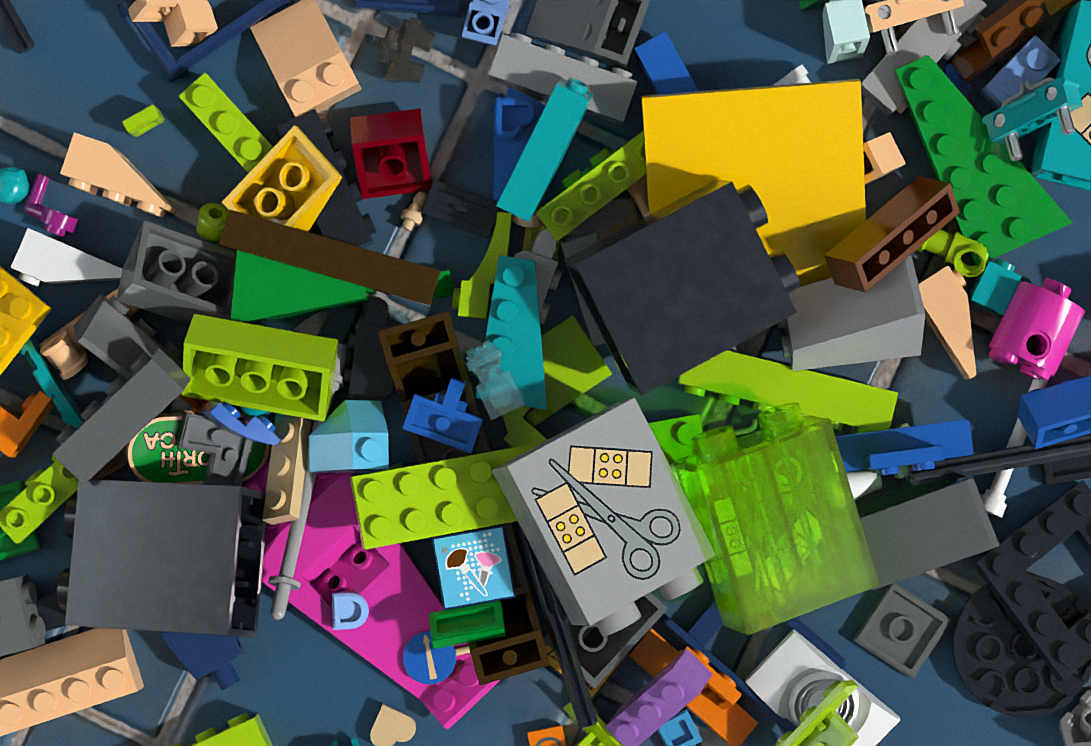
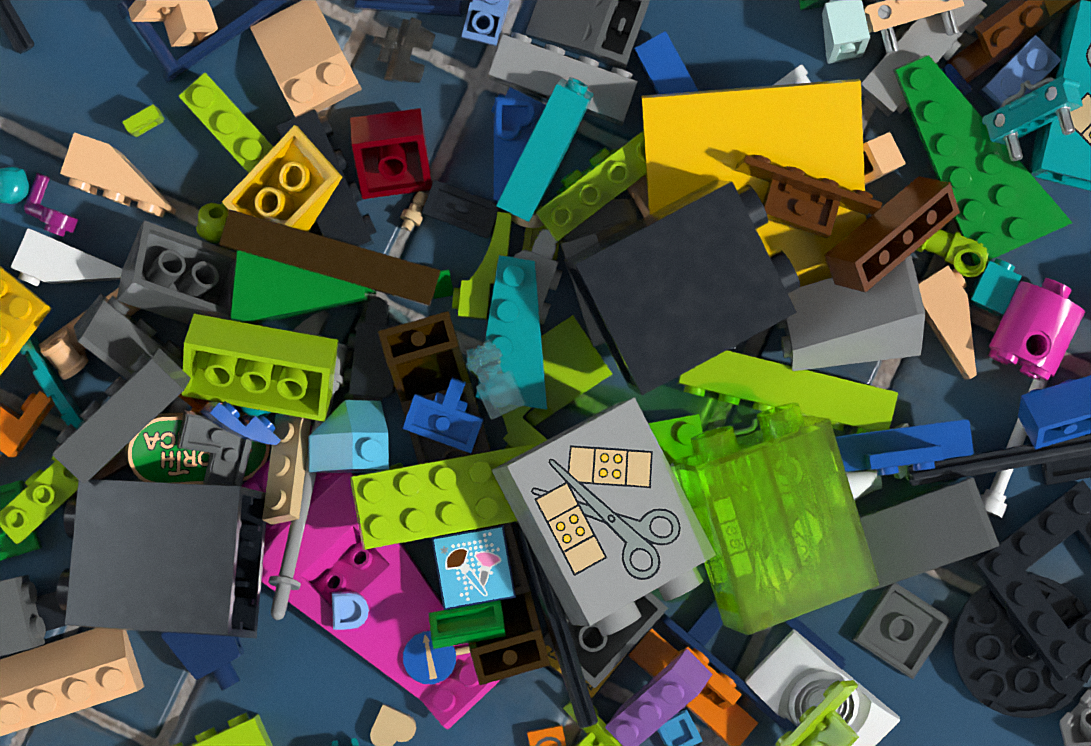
none -> reddish brown bracket [736,154,882,239]

